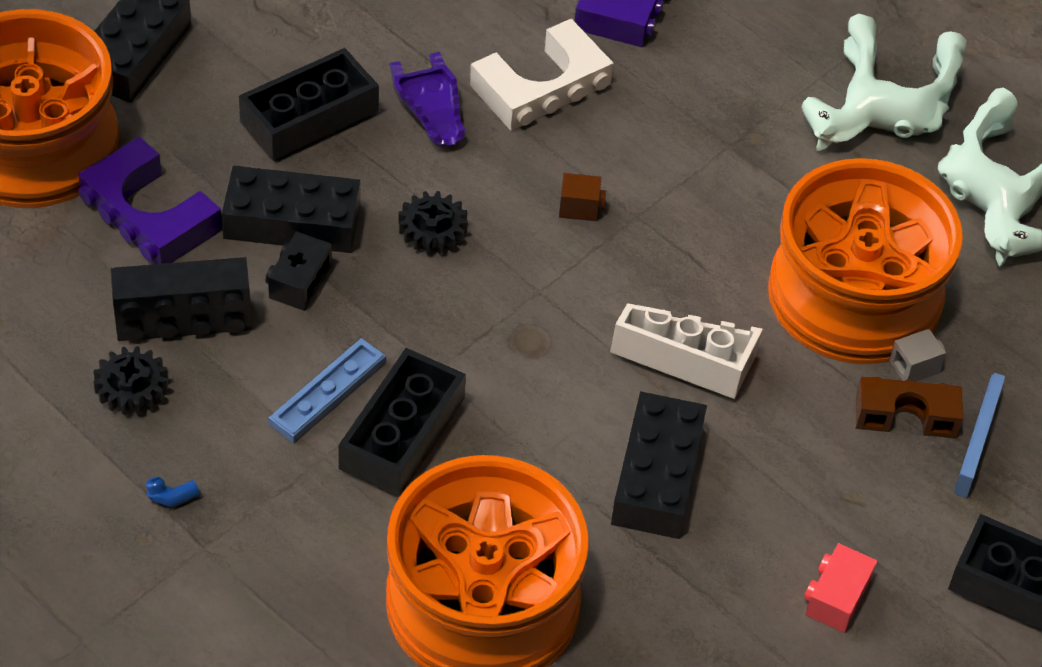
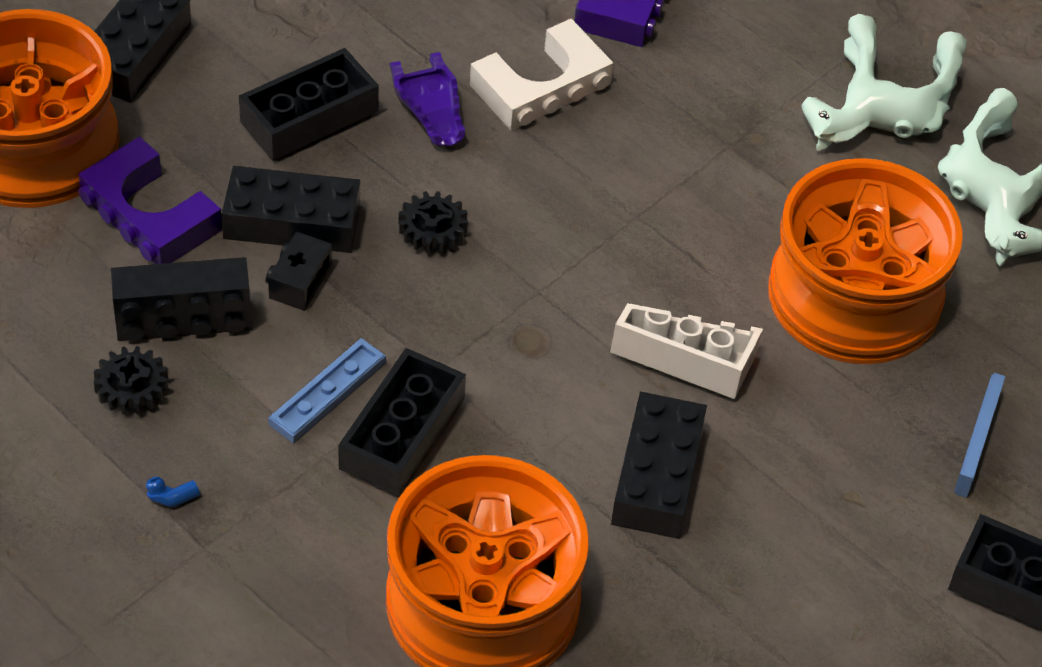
reddish brown brick [559,173,606,221] -> none
coral brick [804,543,878,633] -> none
reddish brown arch [856,377,963,439] -> none
light grey brick [889,329,946,382] -> none

